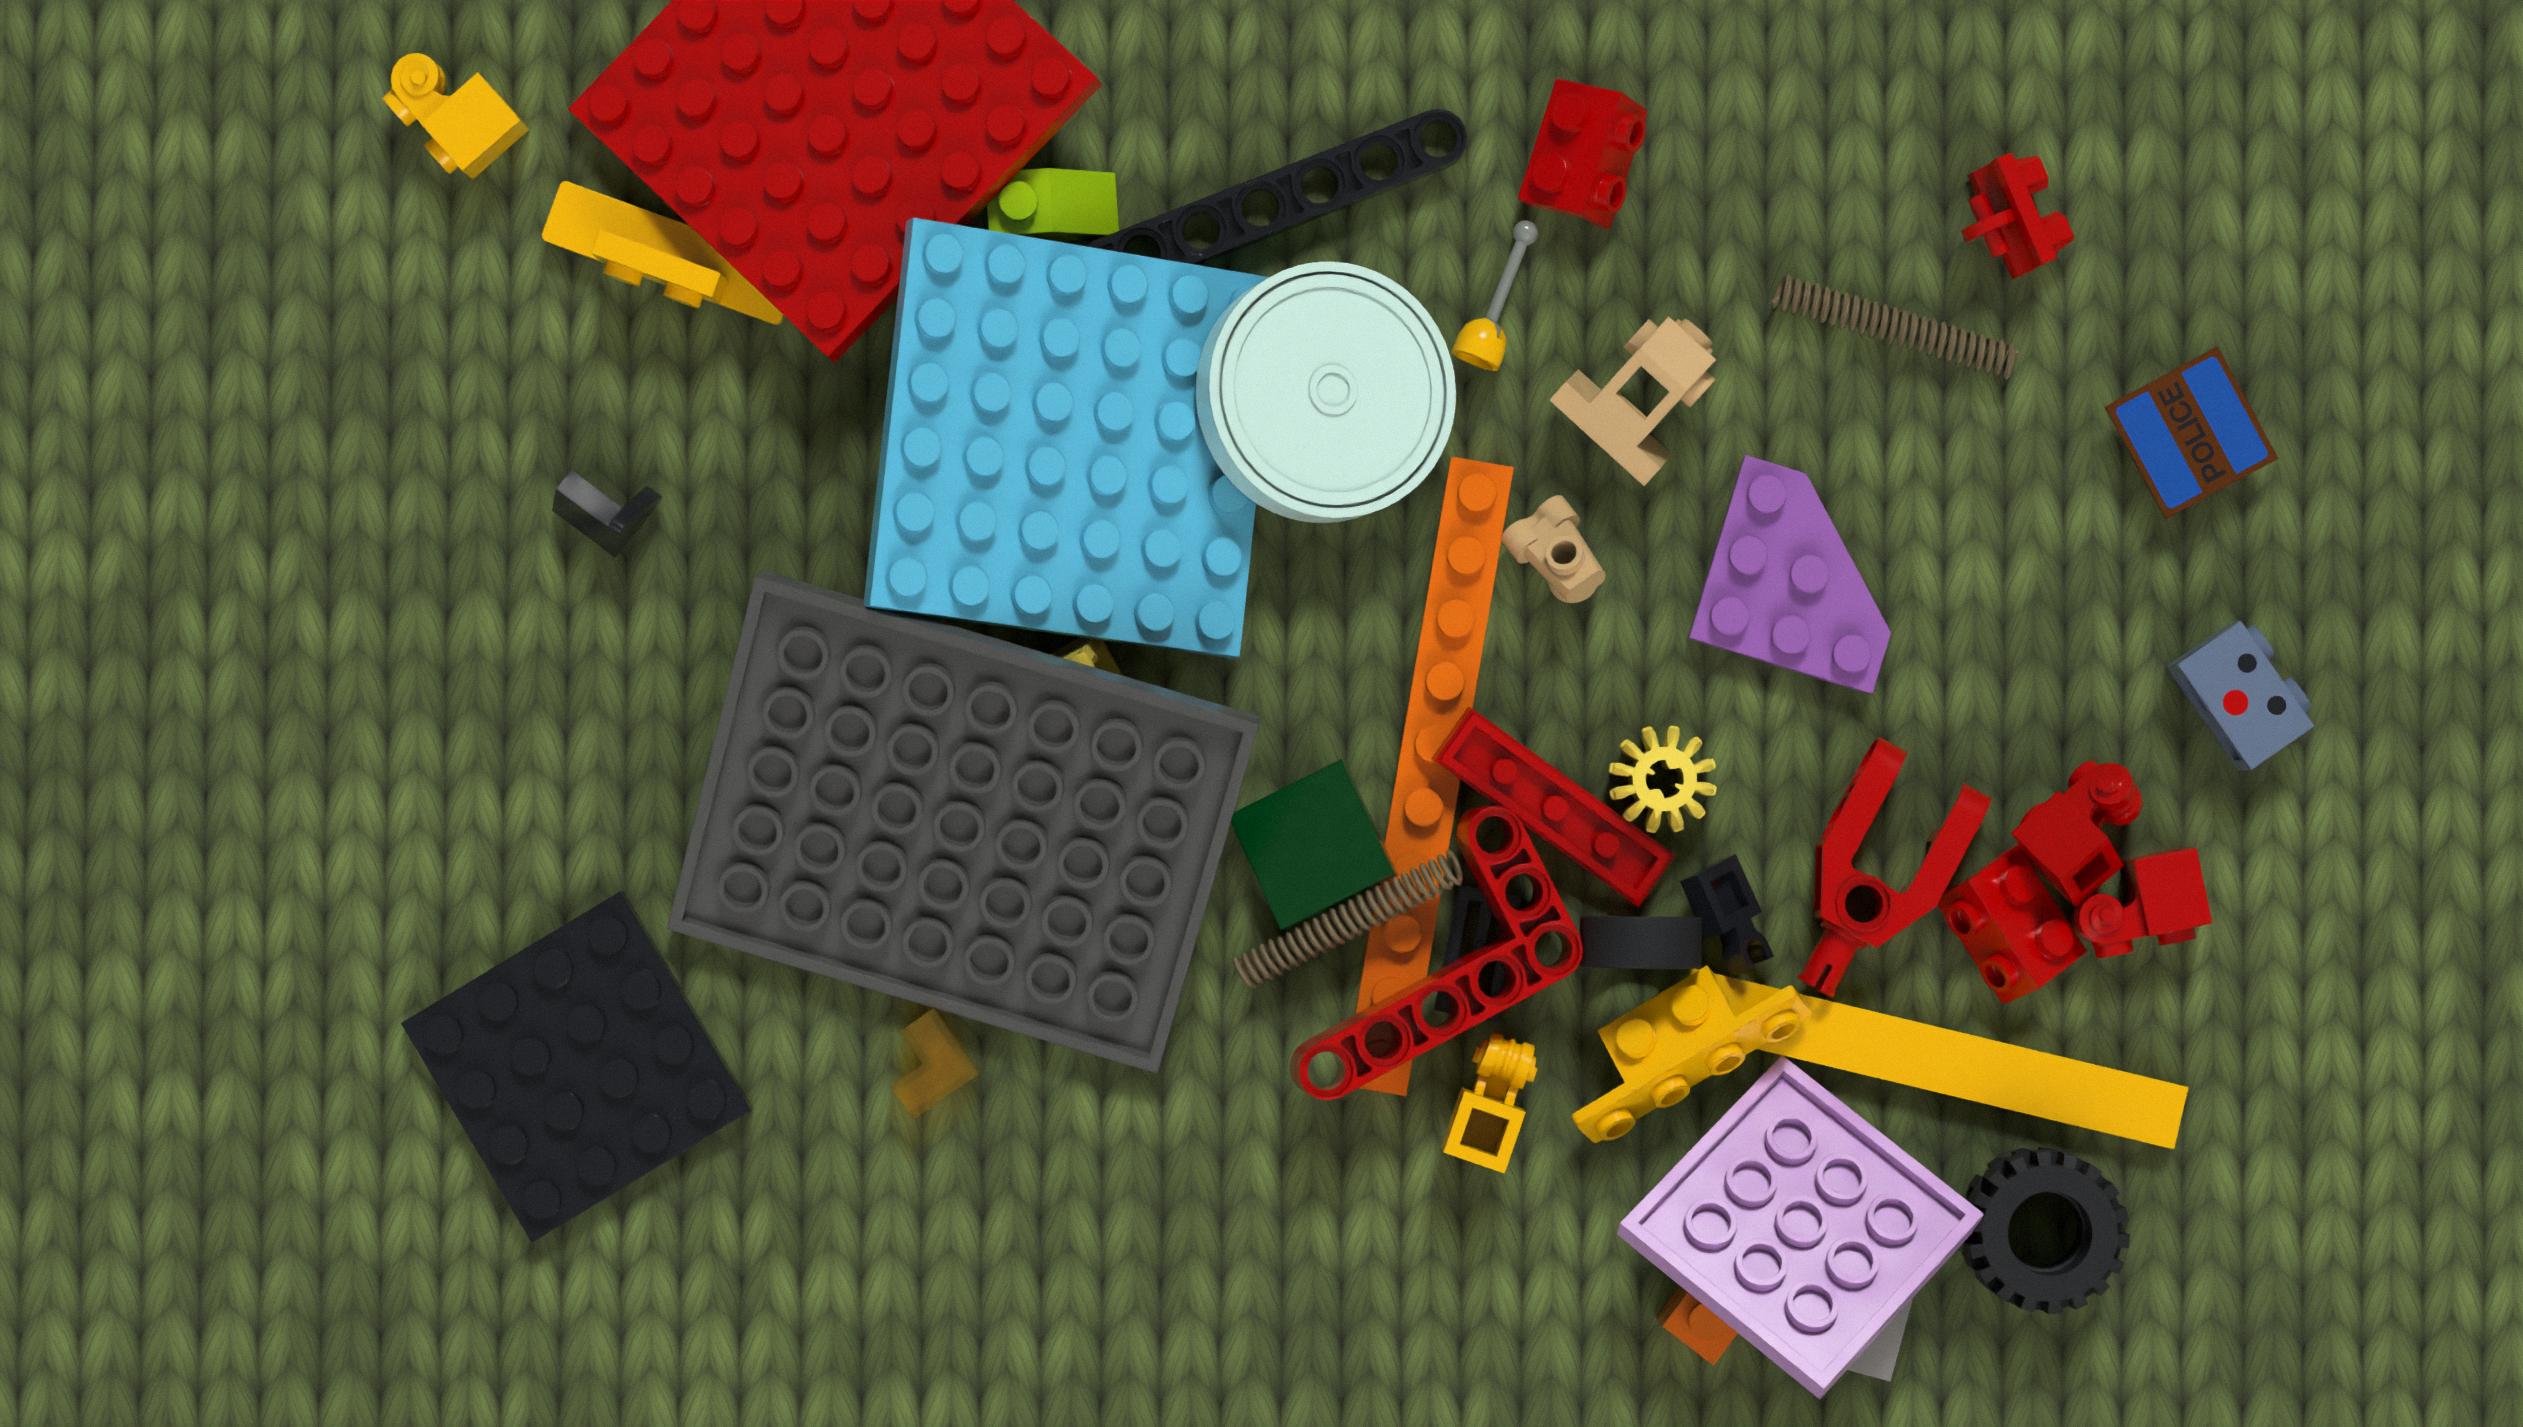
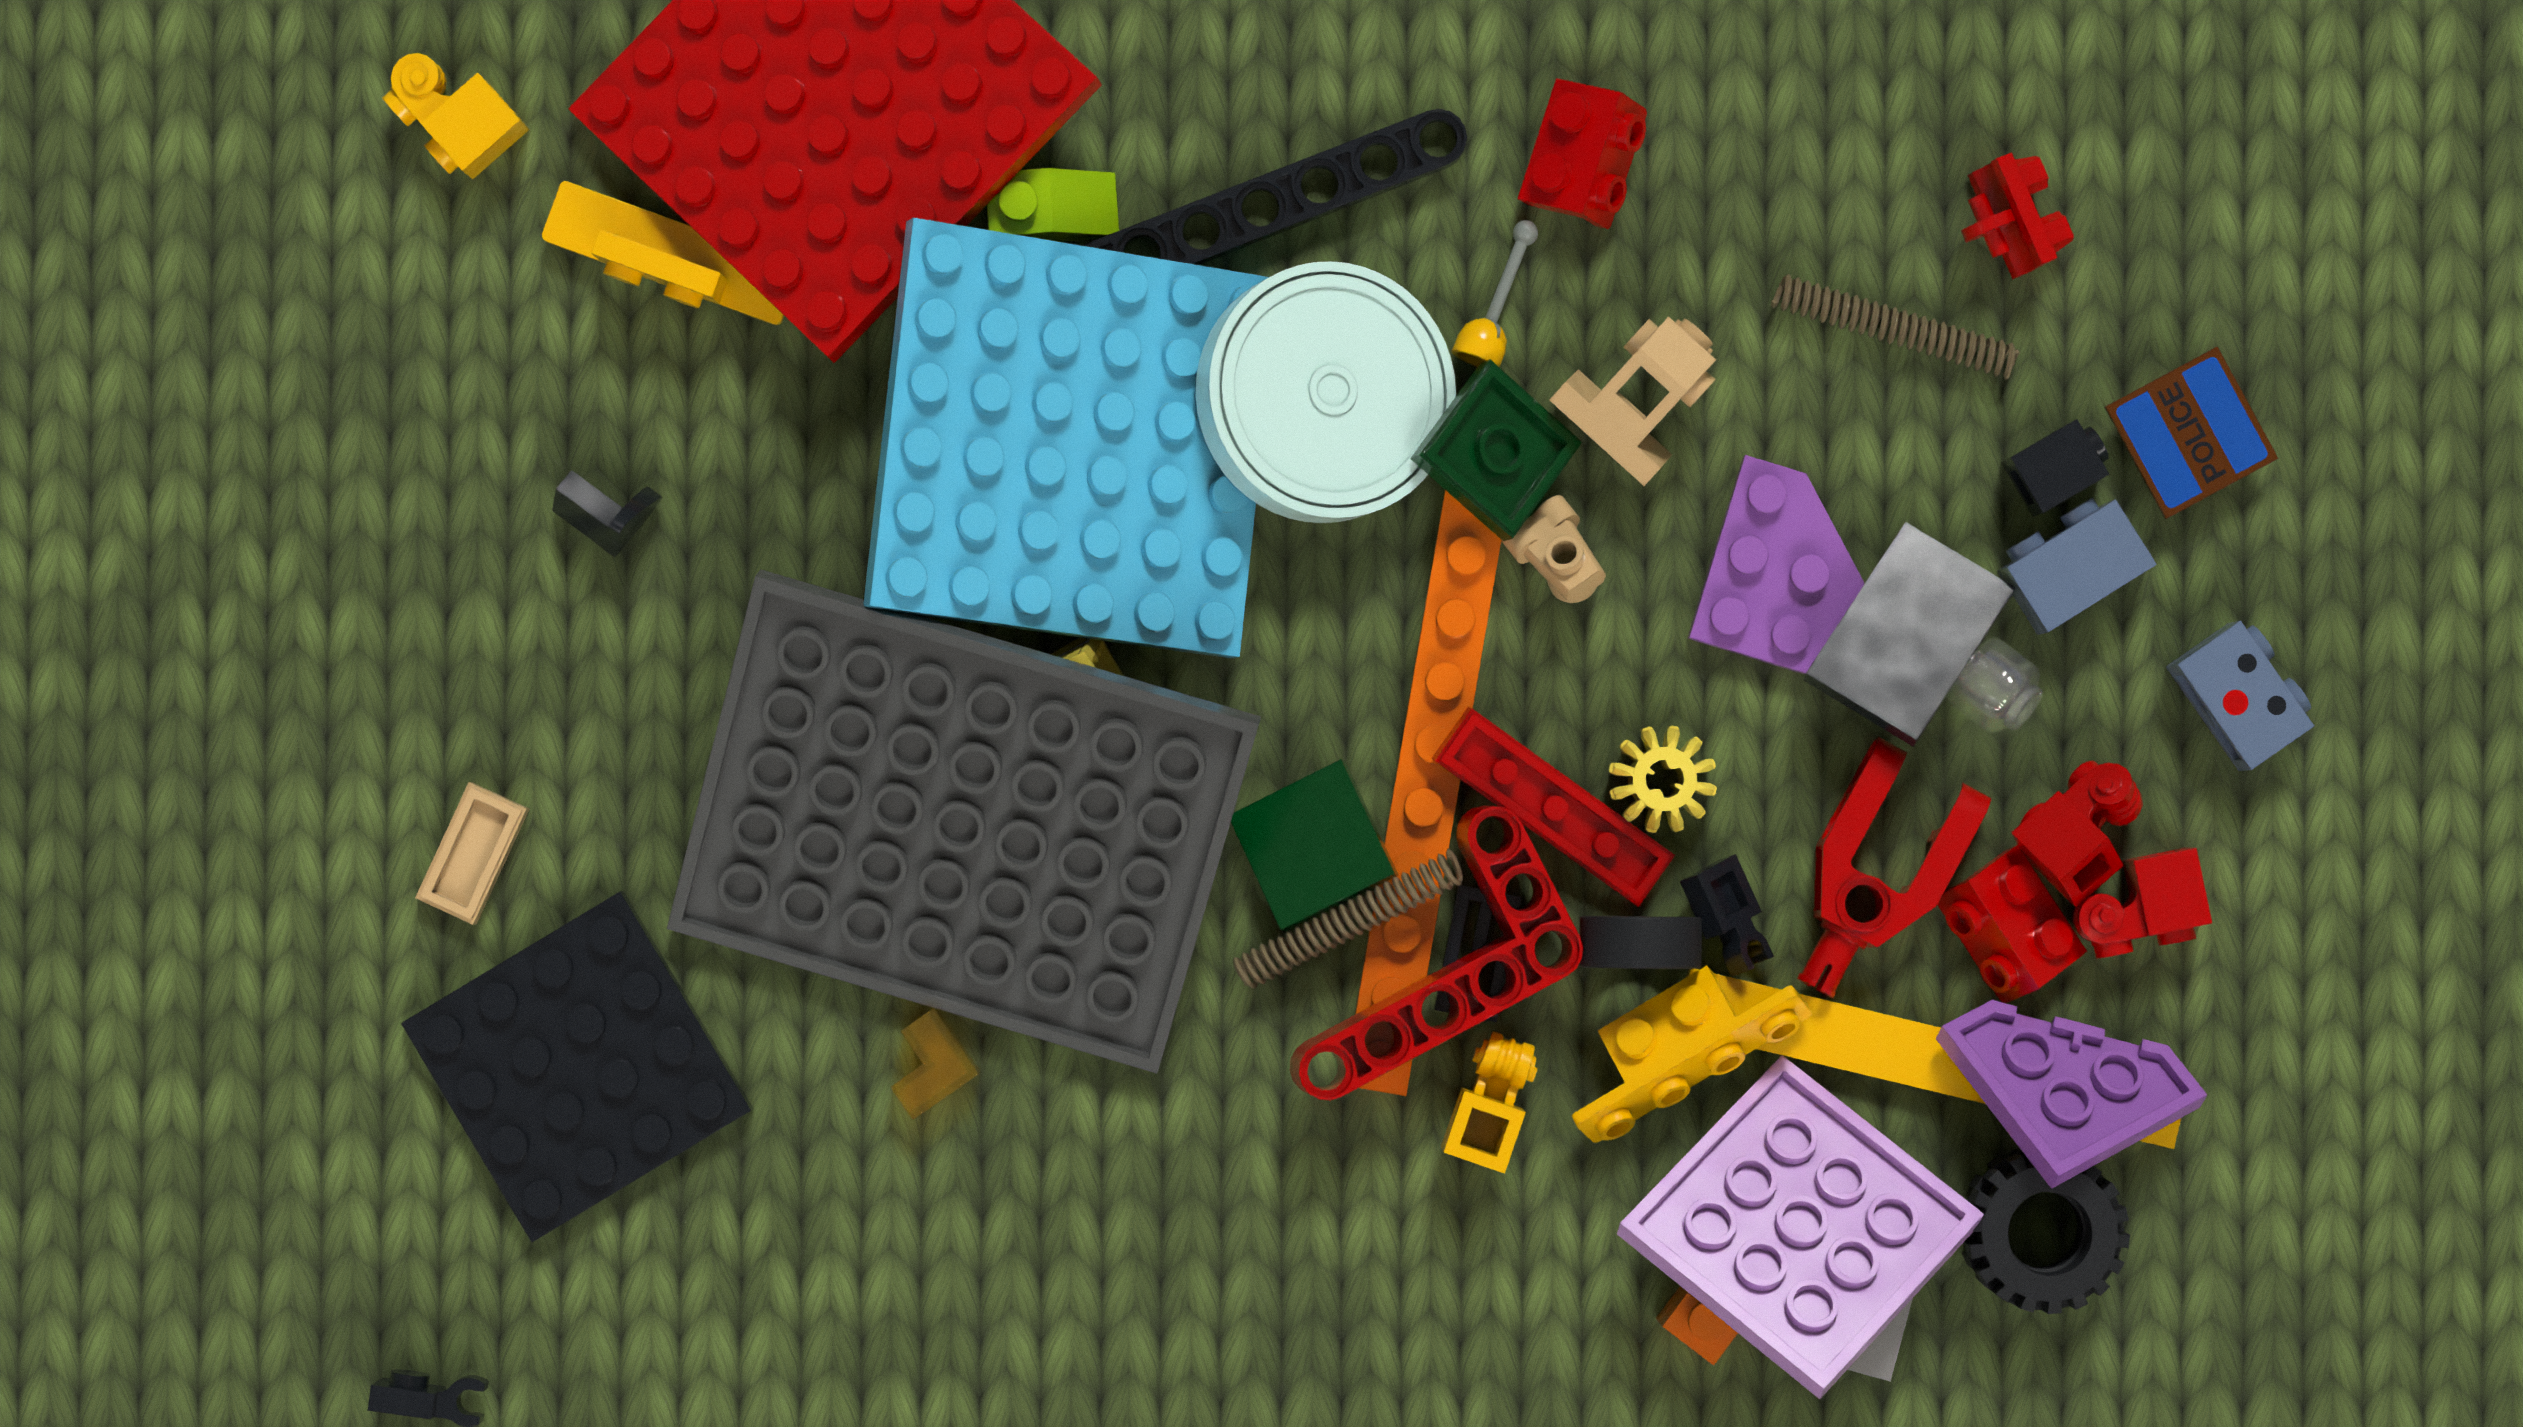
none -> black plate [367,1369,489,1427]
none -> tan tile [415,782,530,925]
none -> dark green tile [1410,359,1582,541]
none -> tile [1804,522,2016,747]
none -> medium lavender plate [1936,1000,2207,1189]
none -> clear head [1947,637,2044,733]
none -> sand blue brick [1997,497,2157,635]
none -> black brick [2001,419,2109,517]

